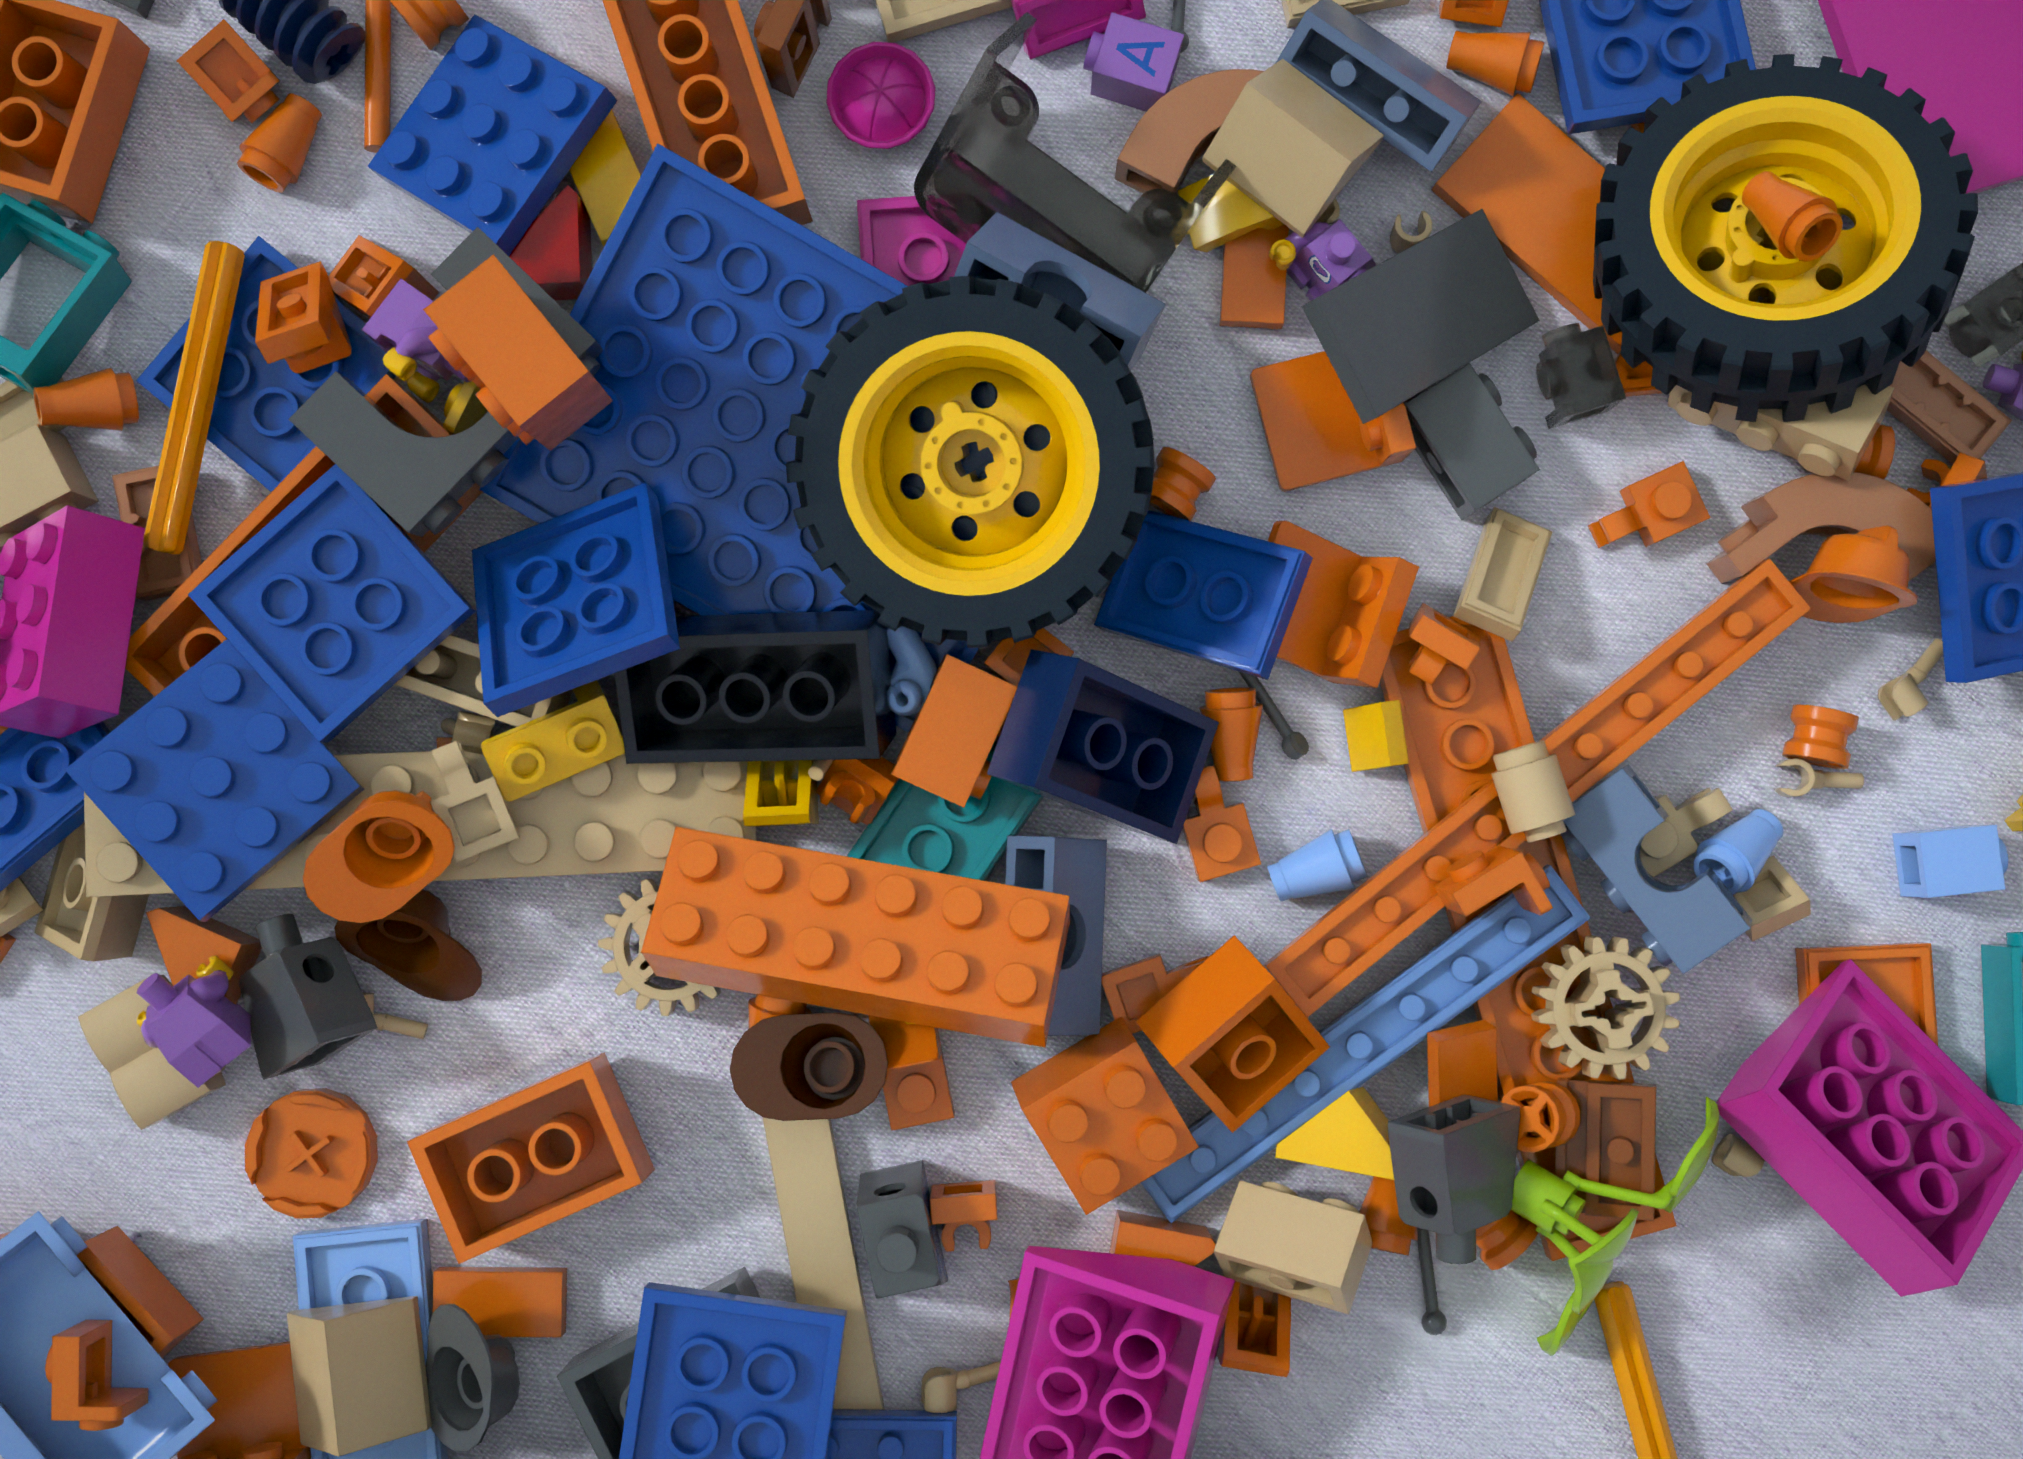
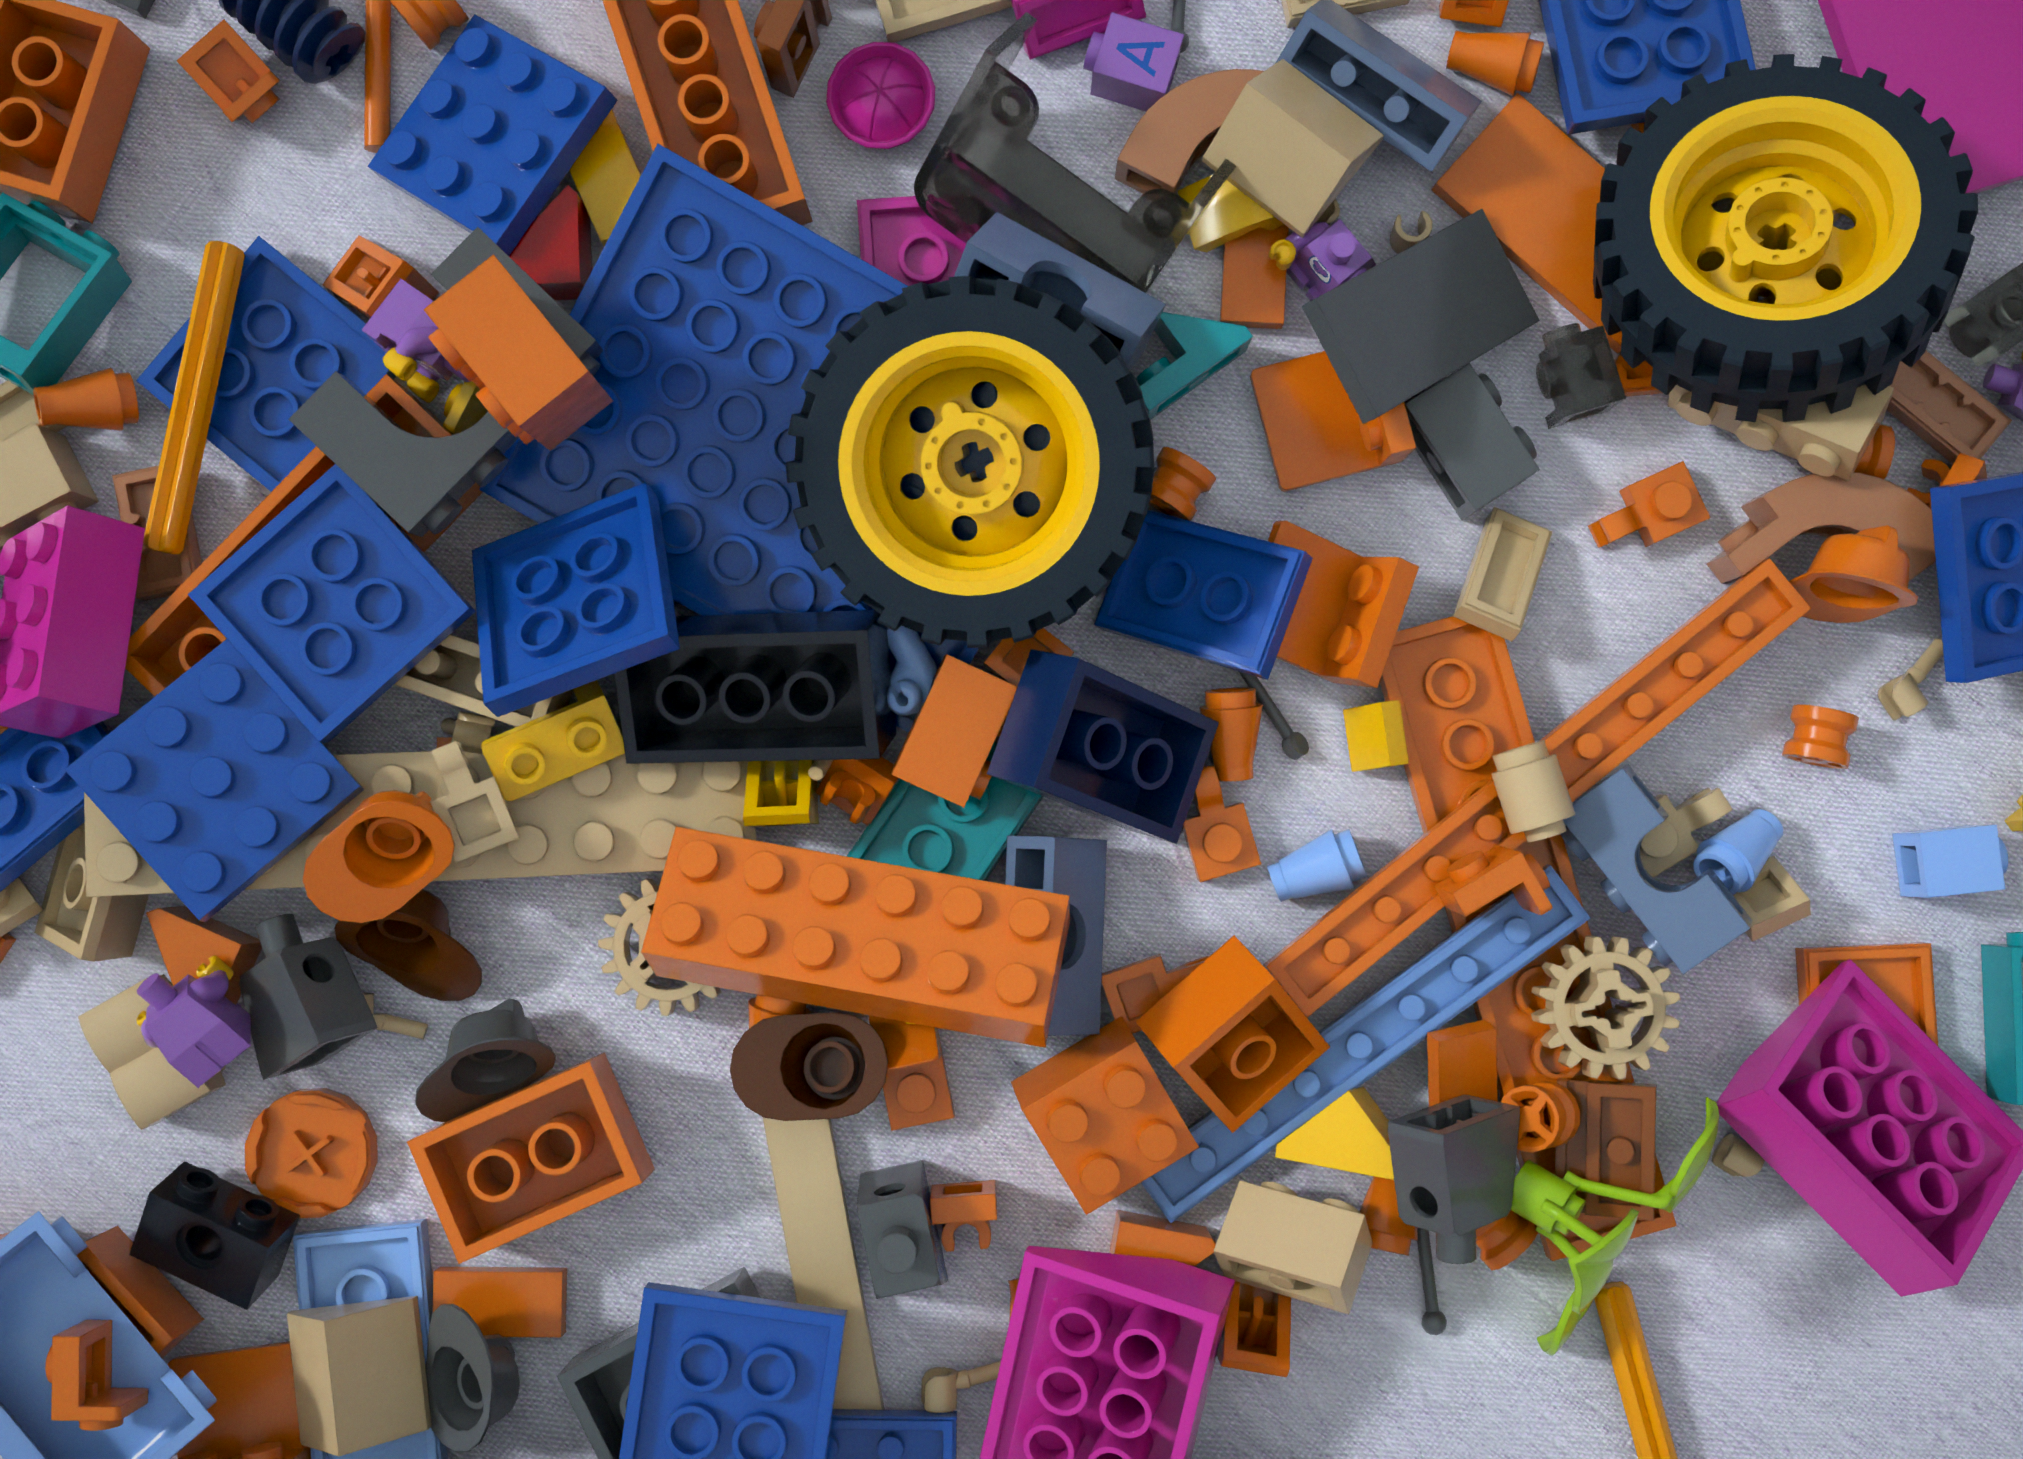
orange cone [237,93,322,193] -> none
orange slope [255,261,352,373] -> none
orange tile [1409,603,1481,685] -> none
orange cone [1742,171,1843,262] -> none
tan hand [1775,758,1864,797] -> none
none -> black brick [129,1161,300,1310]
none -> dark grey piece [415,999,556,1122]
none -> teal slope [1136,312,1253,419]

